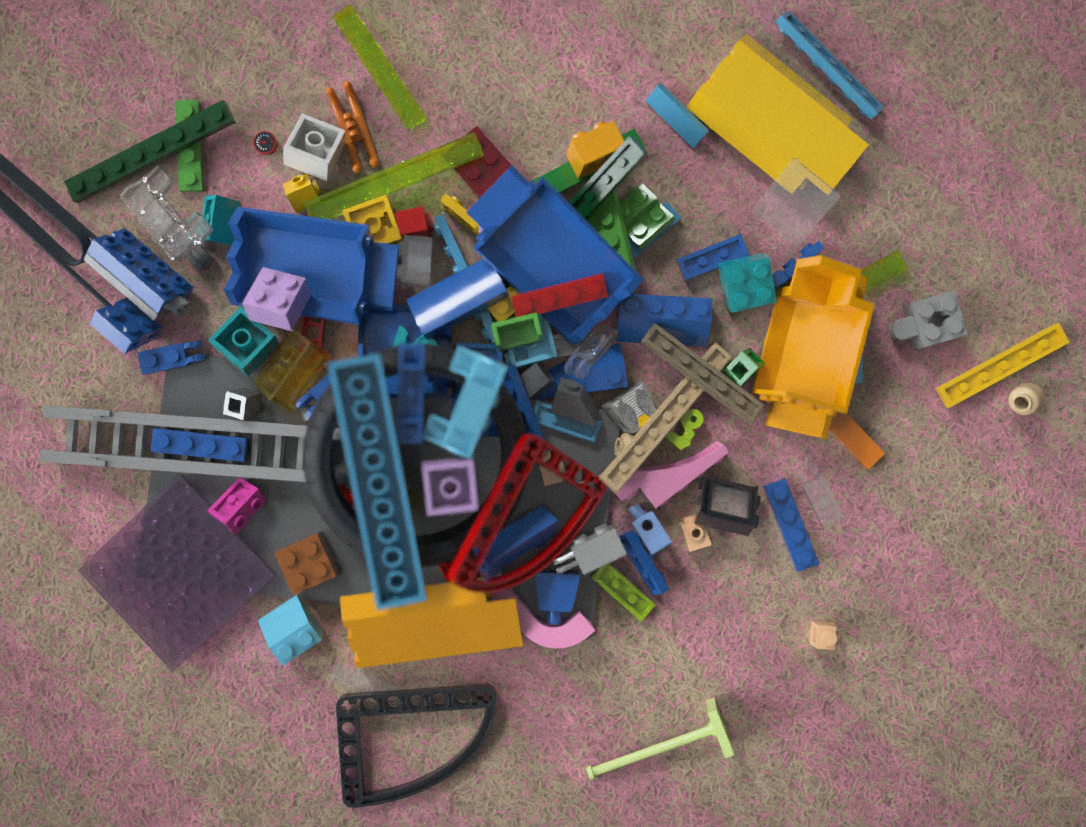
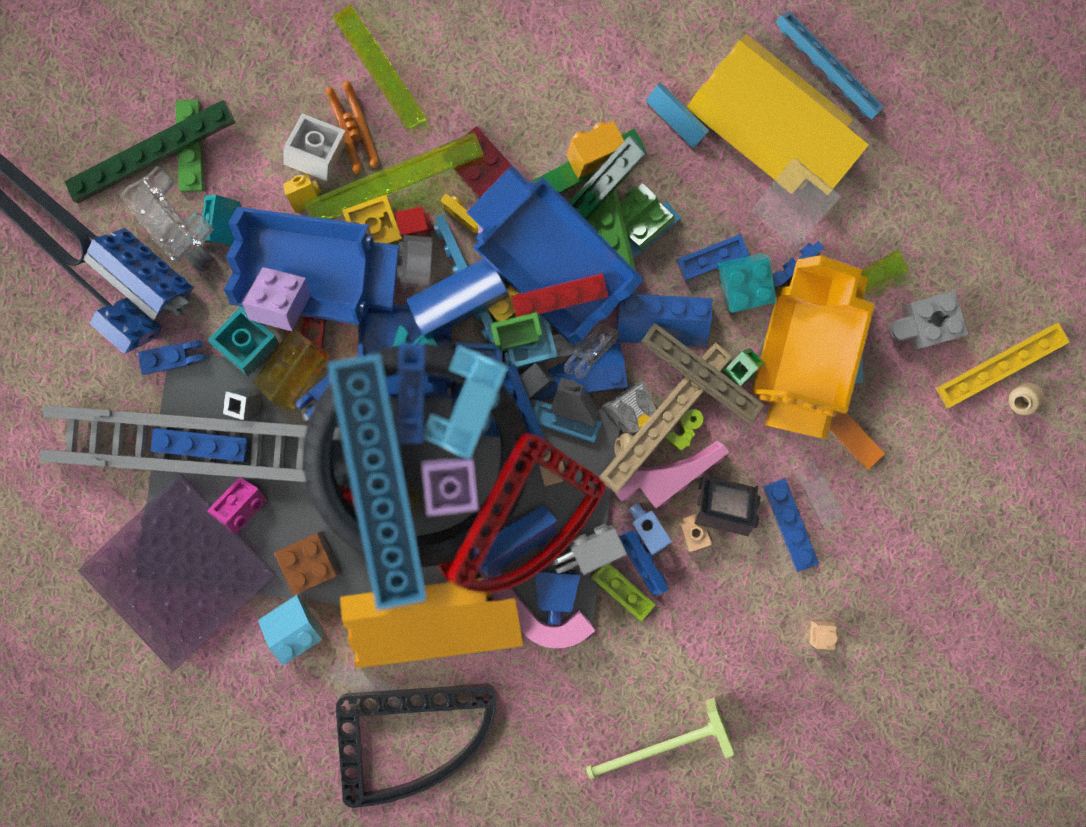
black tile [253,131,278,156] -> none

